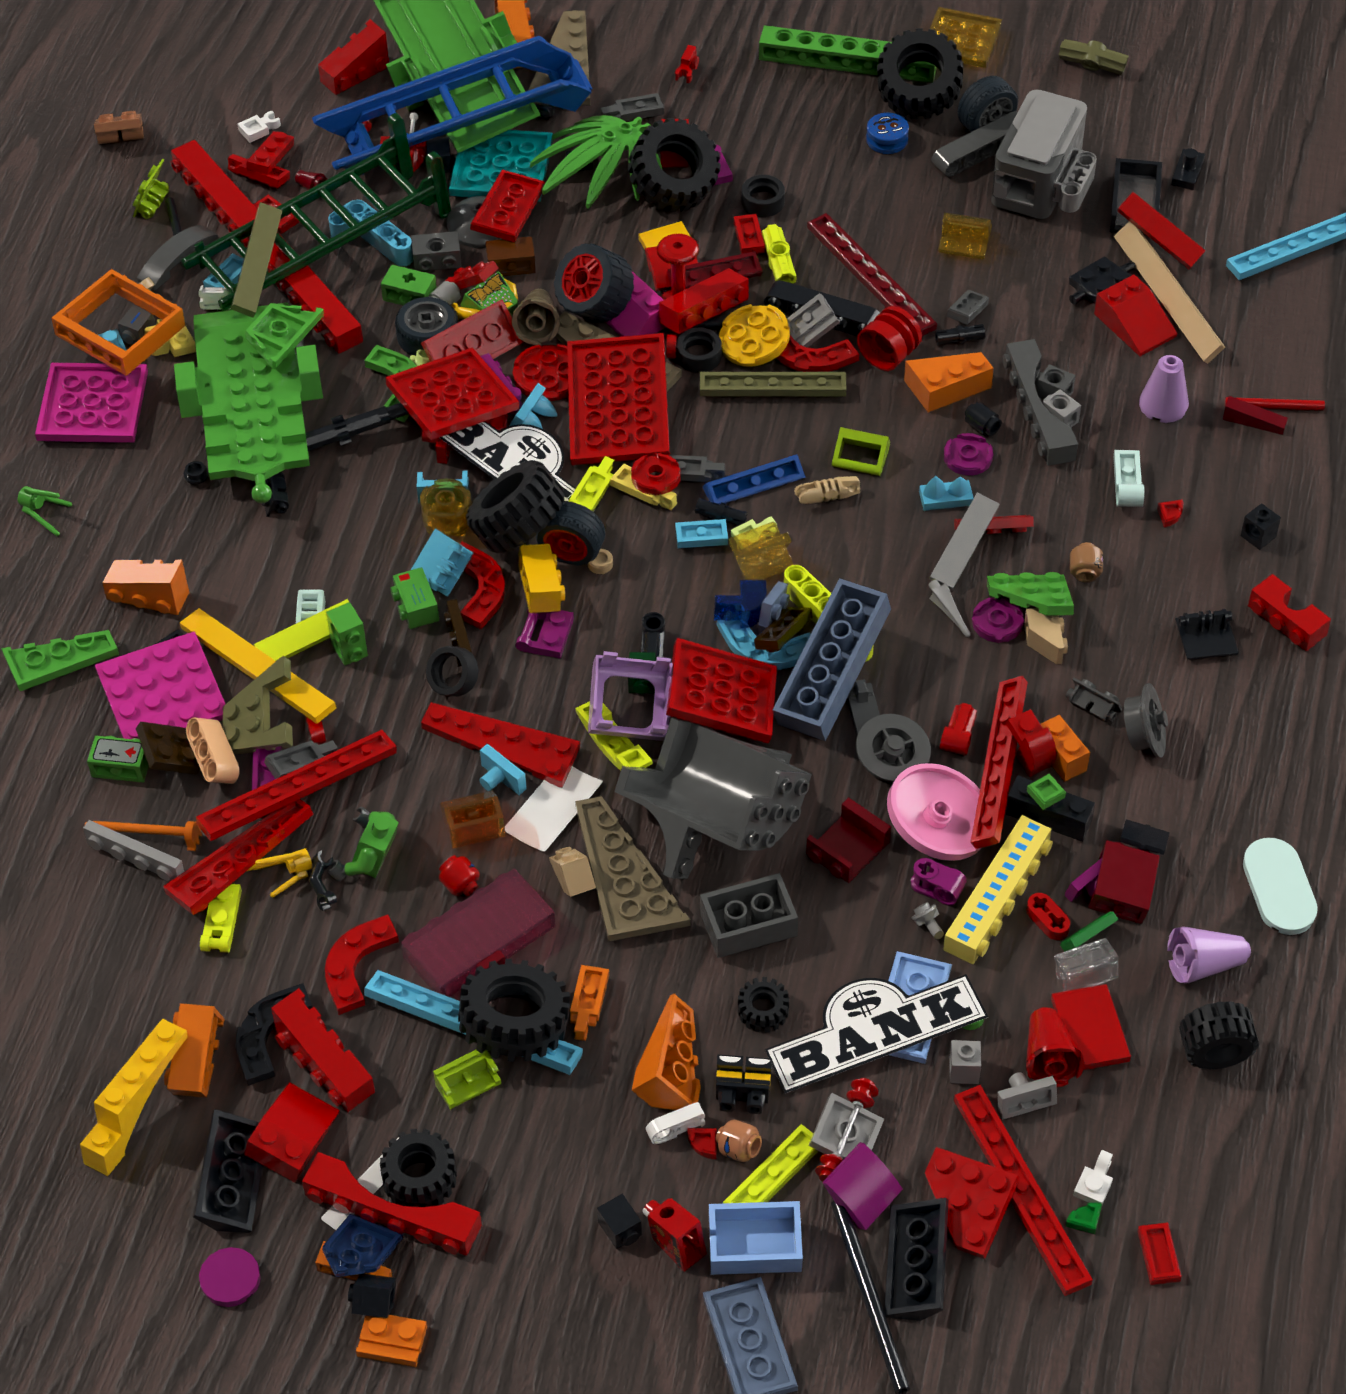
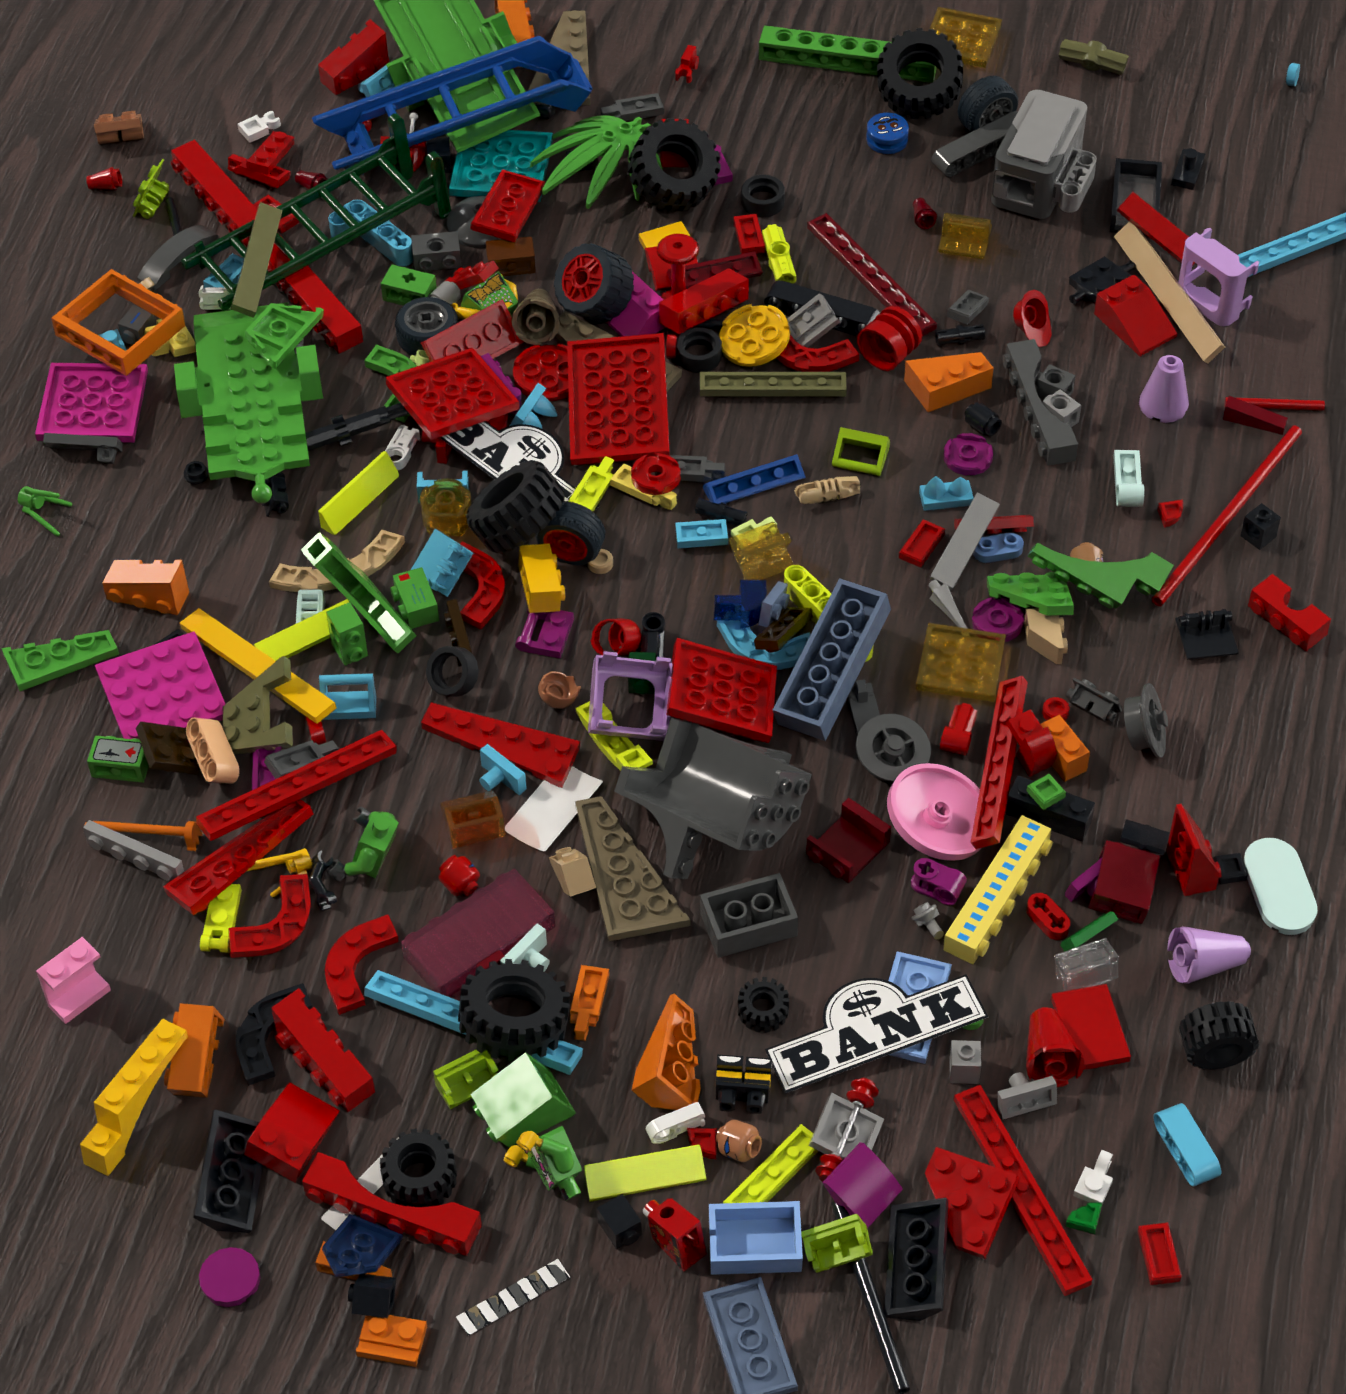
none -> bright pink panel [36,937,111,1024]
none -> dark grey hinge [43,433,123,464]
none -> red cone [86,167,122,190]
none -> red plate [228,874,311,958]
none -> tan tile [269,530,405,592]
none -> bright green arch [301,532,417,653]
none -> neon yellow slope [318,451,399,535]
none -> medium azure tile [319,673,377,720]
none -> medium azure tile [358,61,395,97]
none -> white piece [385,425,420,470]
none -> sticker [456,1259,570,1336]
none -> slope [470,1052,576,1147]
none -> light aqua tile [500,923,550,971]
none -> bright green torso [504,1126,582,1201]
none -> nougat hair [538,671,581,709]
none -> neon yellow slope [584,1145,706,1202]
none -> red helmet [590,618,642,656]
none -> lime hinge [801,1214,873,1273]
none -> red tile [899,519,945,568]
none -> dark red cone [913,198,937,229]
none -> clear yellow plate [916,623,1006,702]
none -> medium blue plate [973,533,1024,563]
none -> red piece [1013,290,1052,347]
none -> bright green arch [1028,543,1174,609]
none -> red tile [1042,697,1070,721]
none -> red piece [1152,425,1302,606]
none -> medium azure beam [1153,1103,1221,1187]
none -> red slope [1166,804,1221,896]
none -> lavender piece [1178,228,1259,326]
none -> black tile [1213,853,1248,884]
none -> medium azure tile [1286,63,1300,86]

